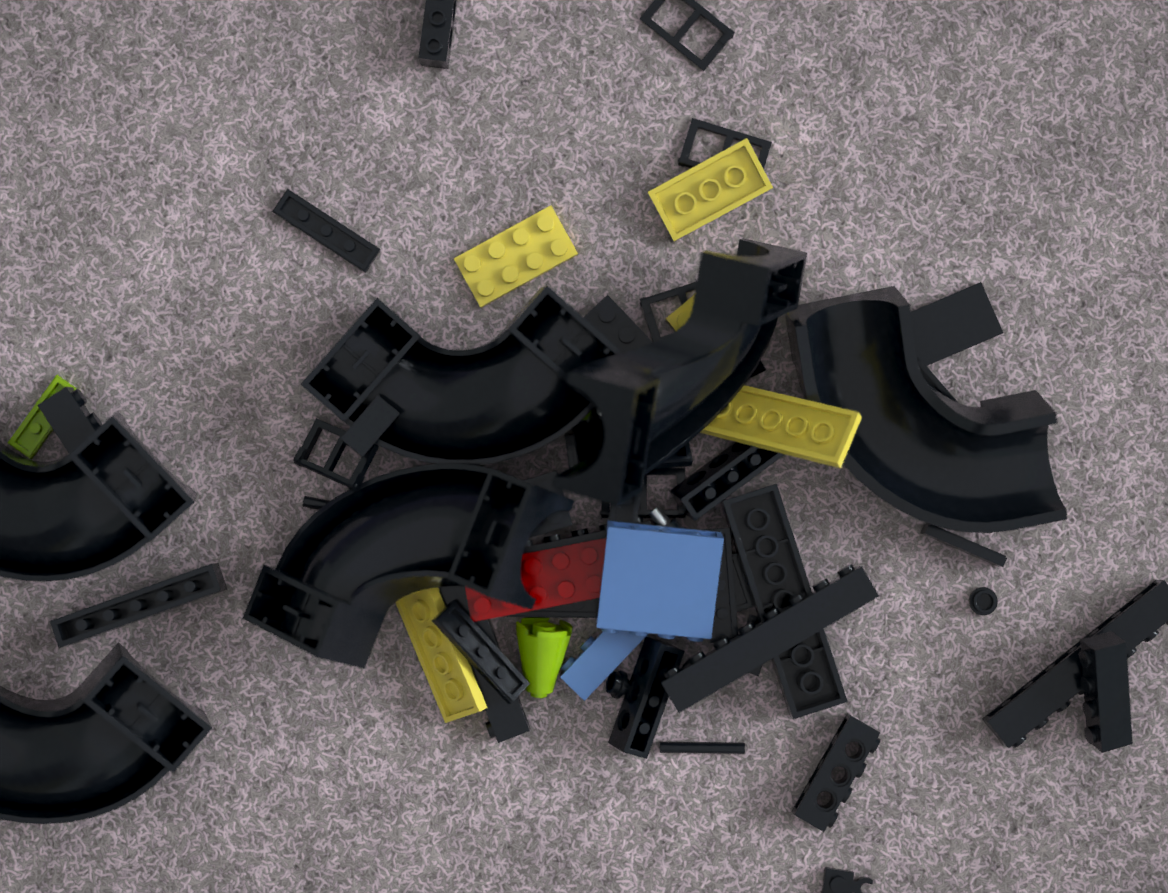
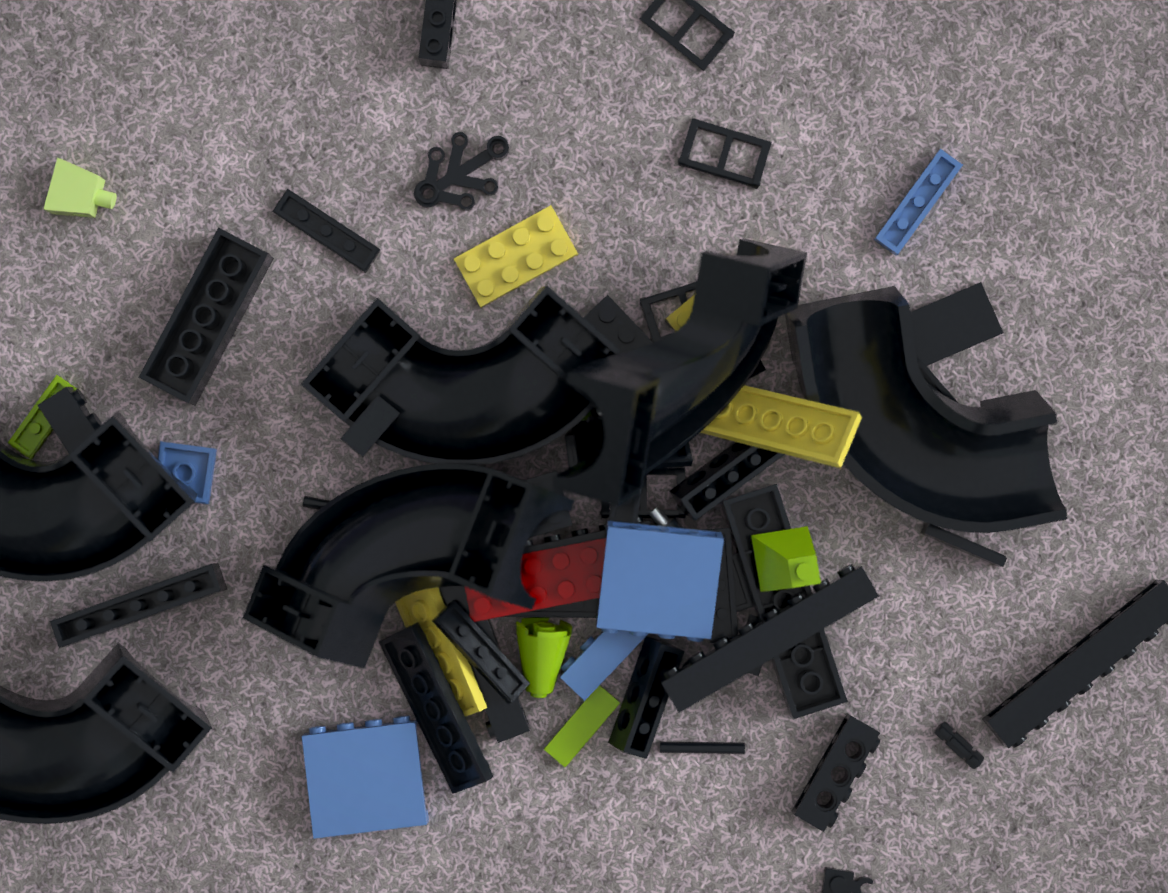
black window [293,418,379,491] -> none
black plate [606,670,630,699] -> none
light yellow plate [648,138,773,241] -> none
black plate [969,587,998,615] -> none
black brick [1079,631,1133,753] -> none
none -> yellowish green torso [43,158,117,218]
none -> black brick [138,227,274,406]
none -> medium blue tile [158,441,217,504]
none -> medium blue panel [302,715,429,839]
none -> black plate [379,622,494,794]
none -> black plant [414,132,509,211]
none -> lime tile [544,685,620,767]
none -> lime slope [751,526,821,592]
none -> medium blue plate [874,149,963,256]
none -> black axle [935,722,984,769]

